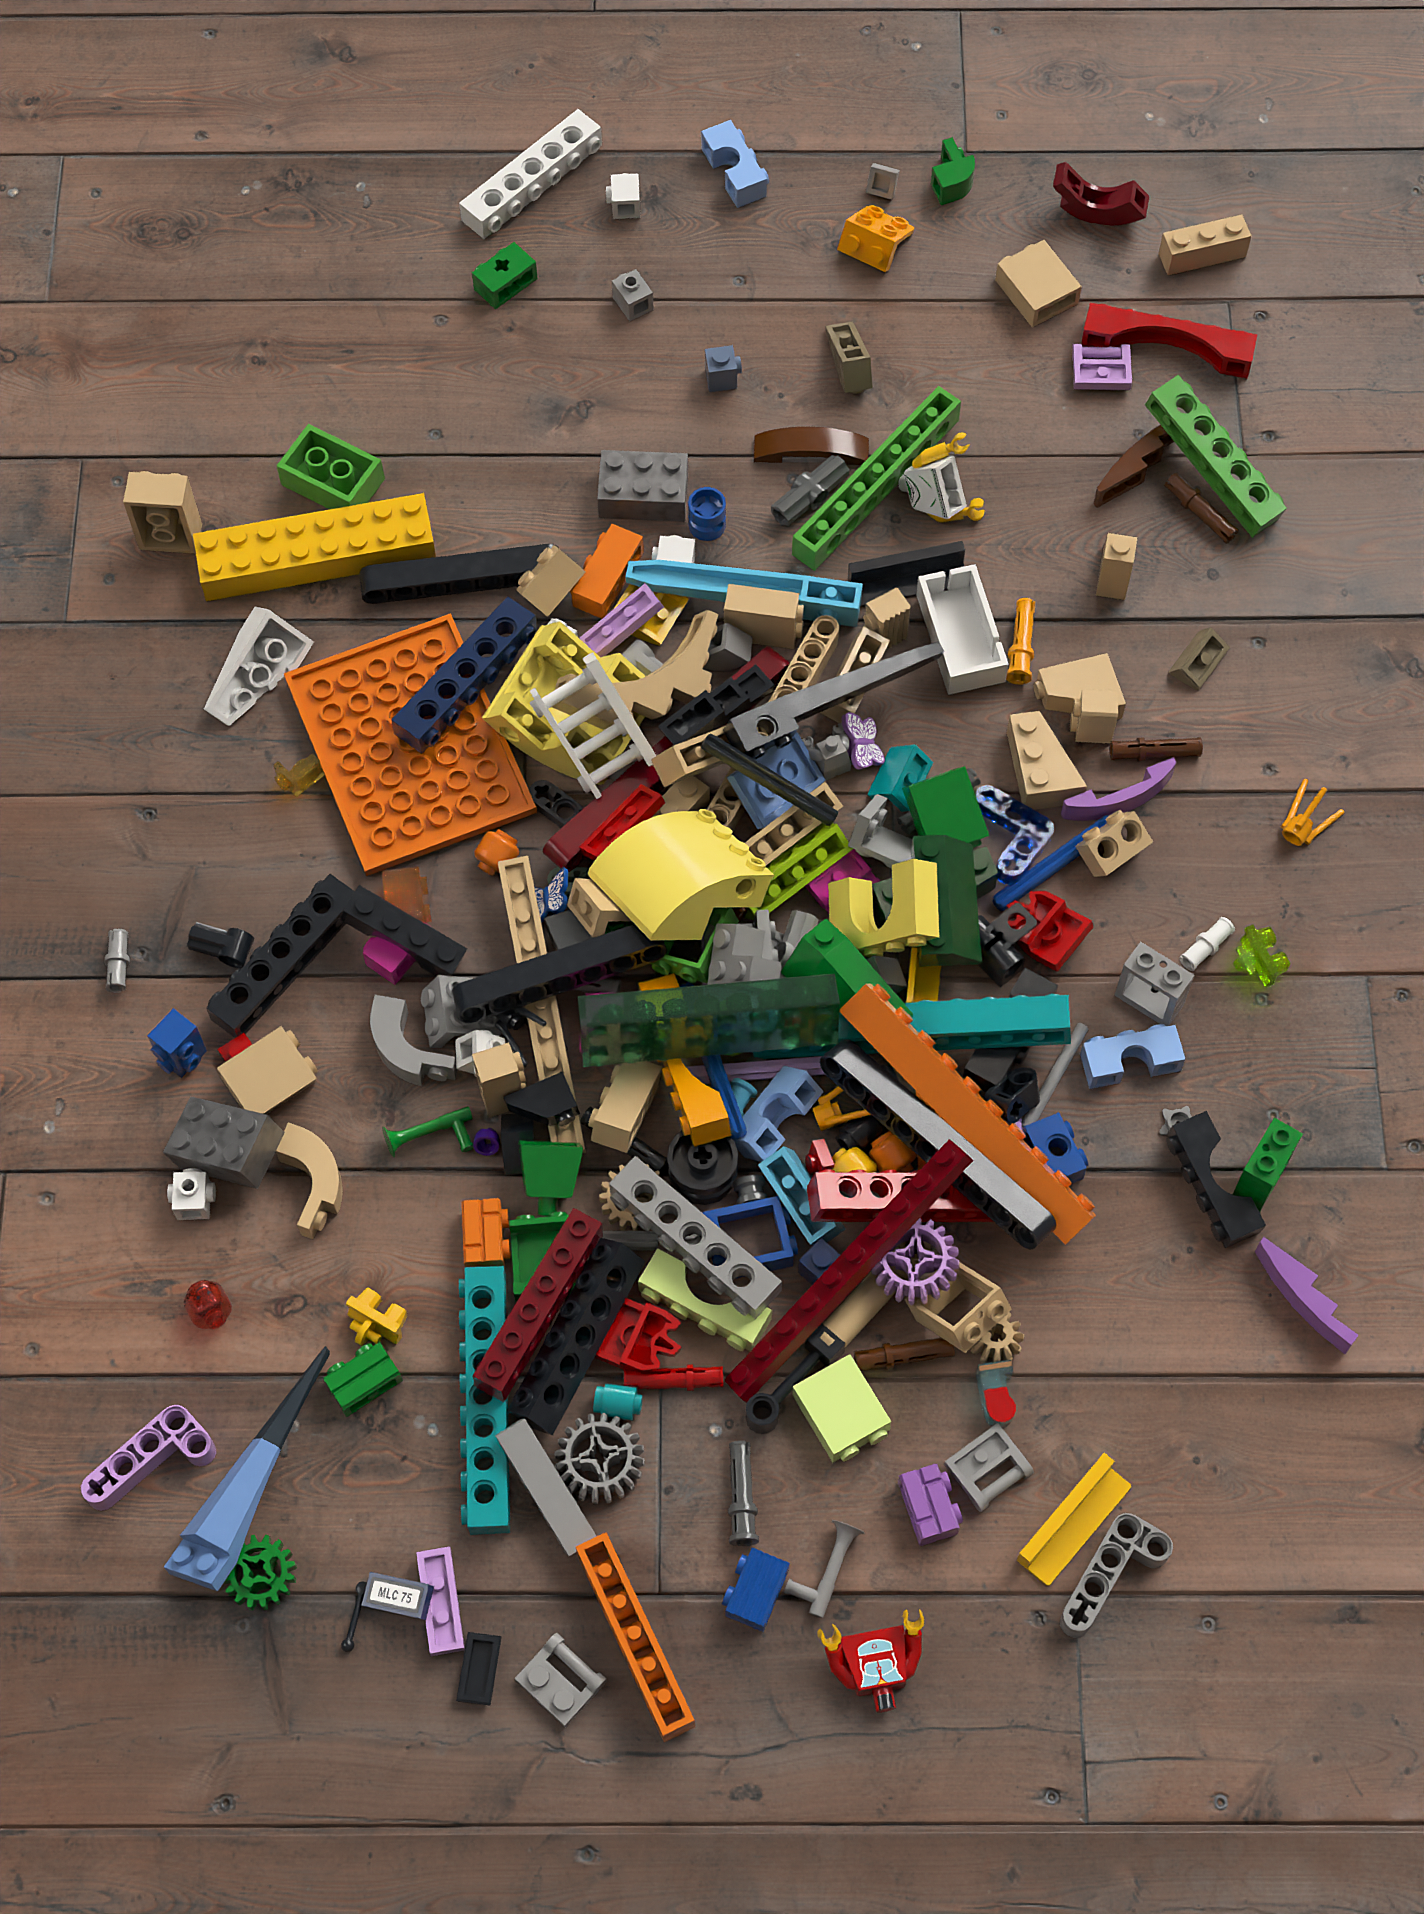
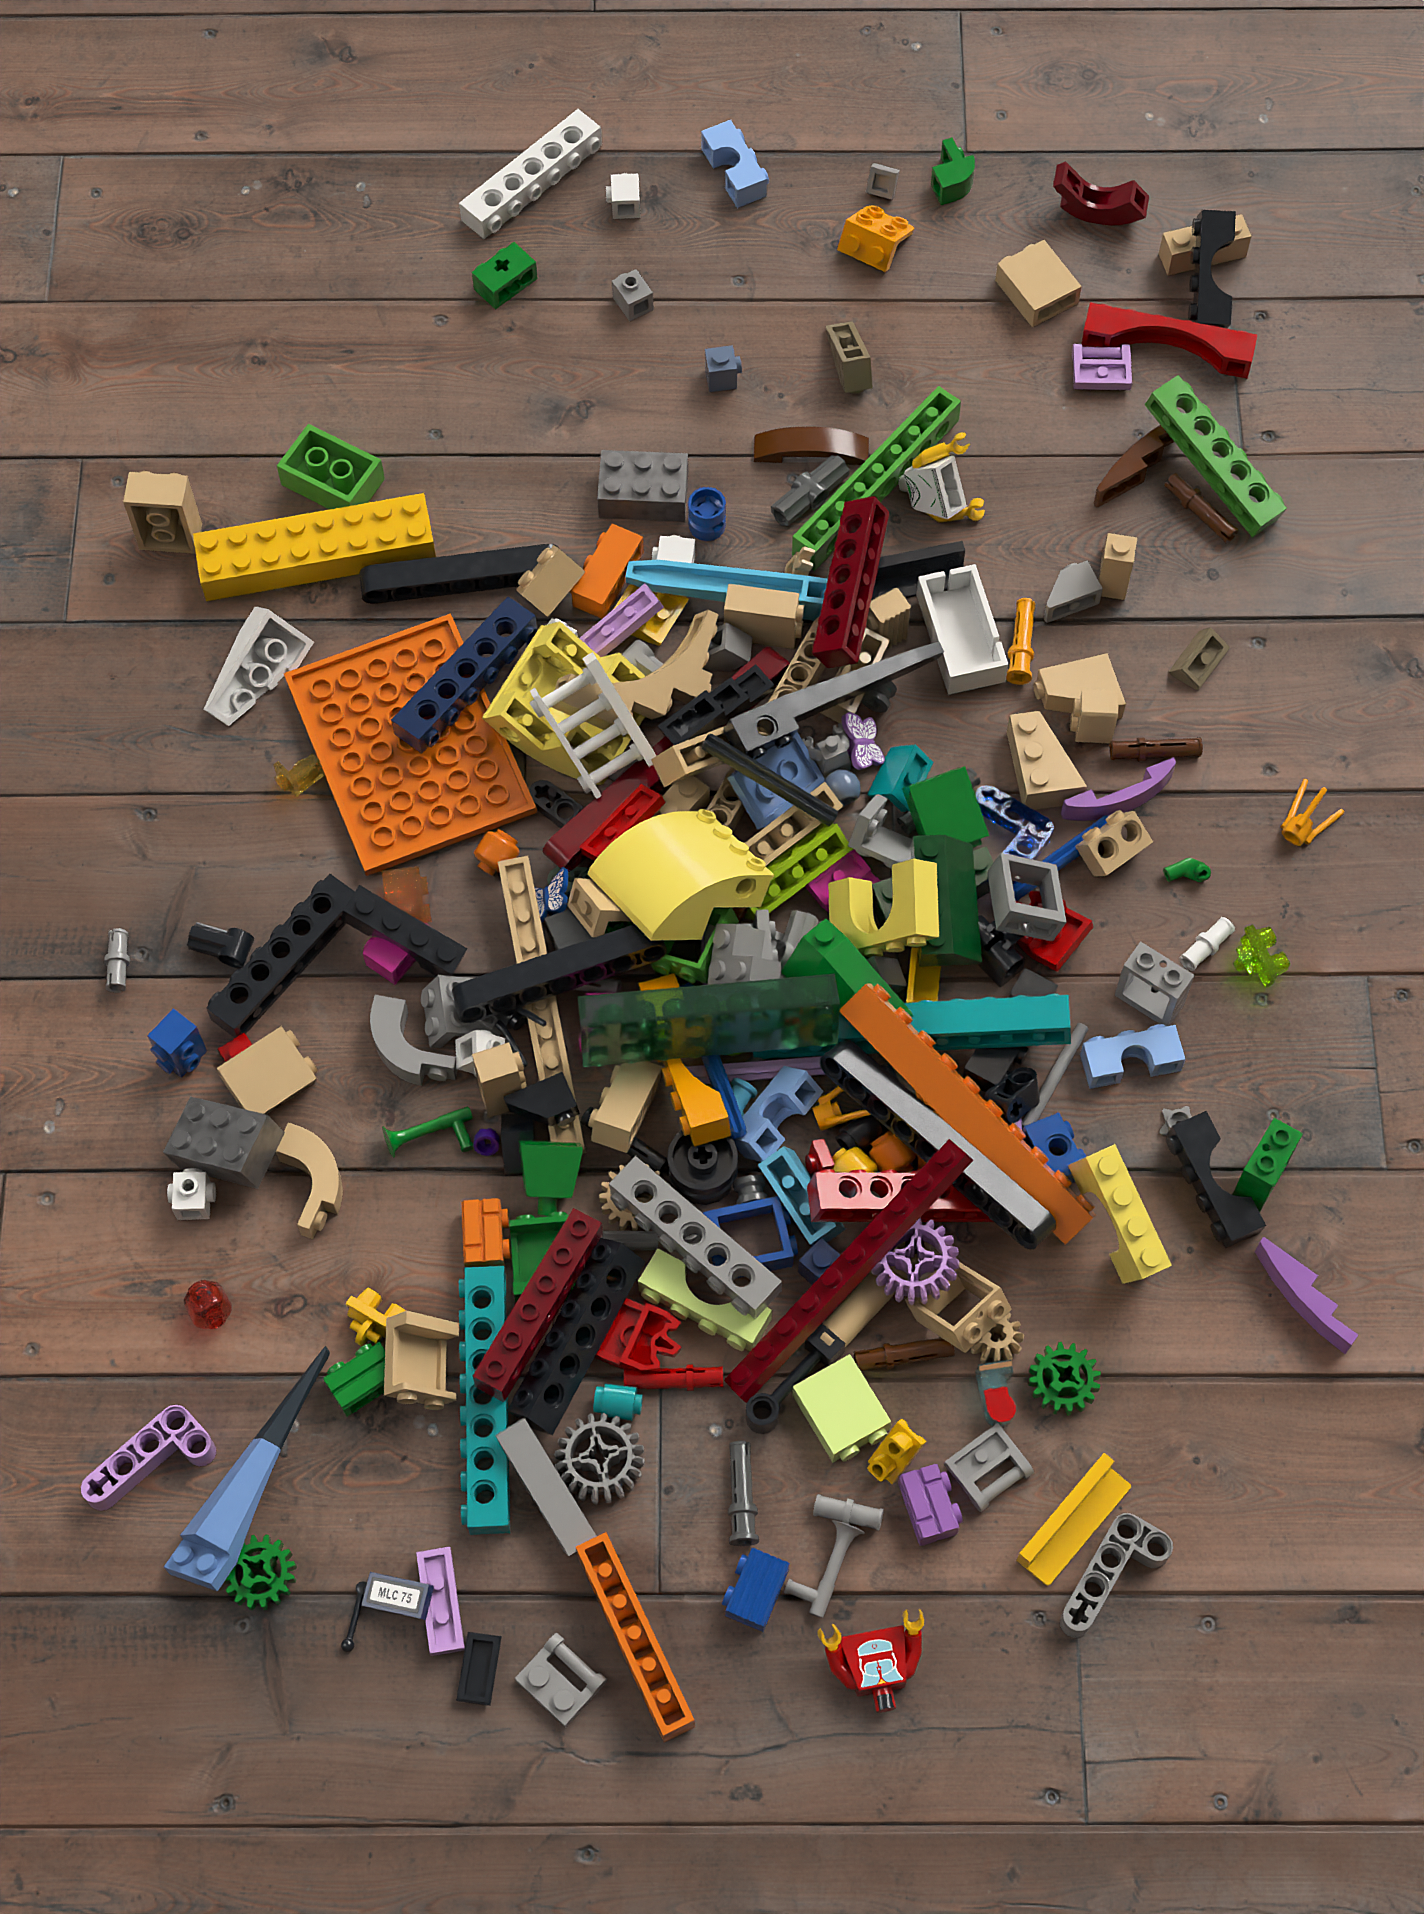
none -> tan panel [384,1310,459,1410]
none -> tan plate [785,547,815,576]
none -> dark red brick [812,496,890,669]
none -> light grey pin [813,1494,884,1531]
none -> sand blue piece [824,770,861,806]
none -> dark grey wheel [861,681,897,713]
none -> yellow hips [867,1419,927,1484]
none -> light grey window [987,853,1067,941]
none -> green gear [1028,1342,1101,1416]
none -> light grey slope [1044,560,1103,623]
none -> light yellow arch [1068,1144,1172,1284]
none -> green arm [1163,858,1211,882]
none -> black arch [1188,210,1236,329]

